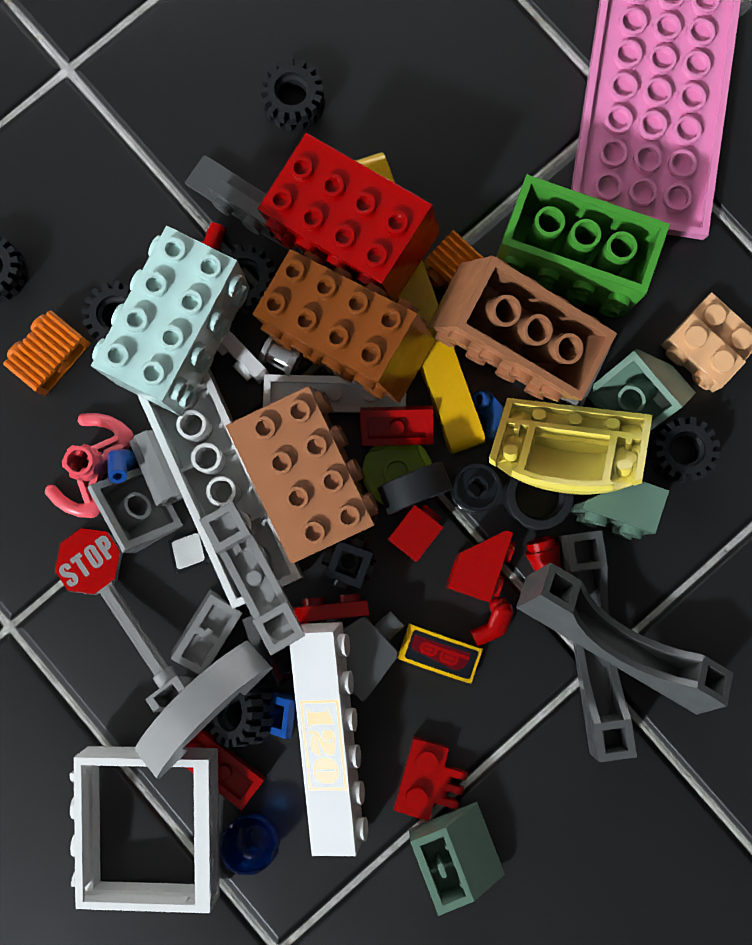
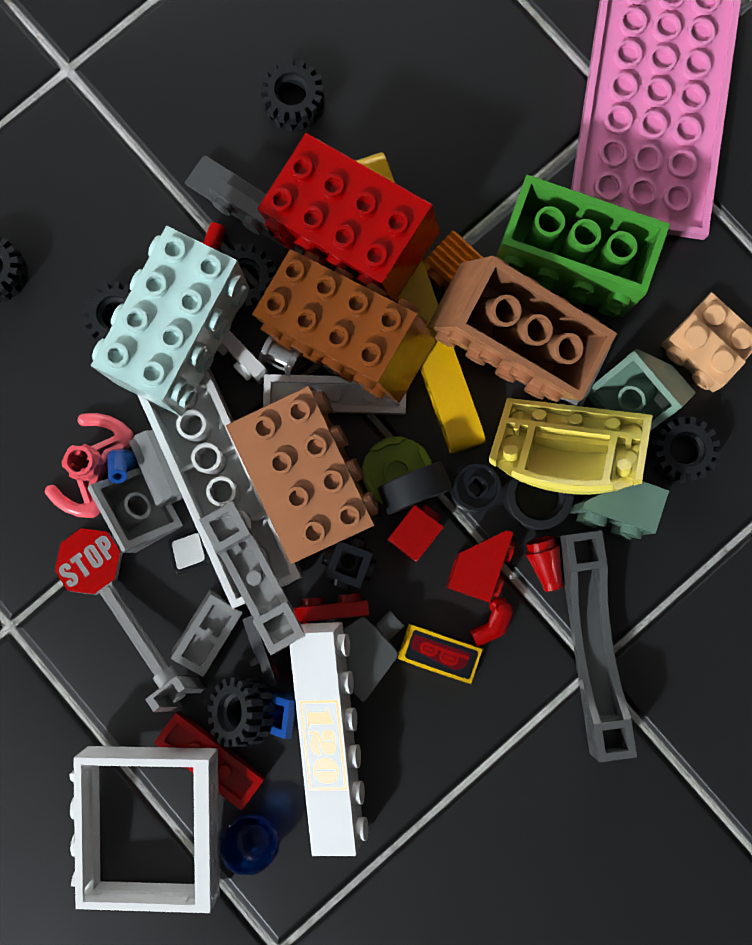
orange brick [3,310,91,396] -> none
light grey slope [134,640,272,779] -> none
red plate [360,406,434,446] -> none
red hinge [393,736,468,821] -> none
sand green slope [409,802,505,916] -> none
blue arm [472,390,504,442] -> none
dark grey arch [516,563,733,715] -> none

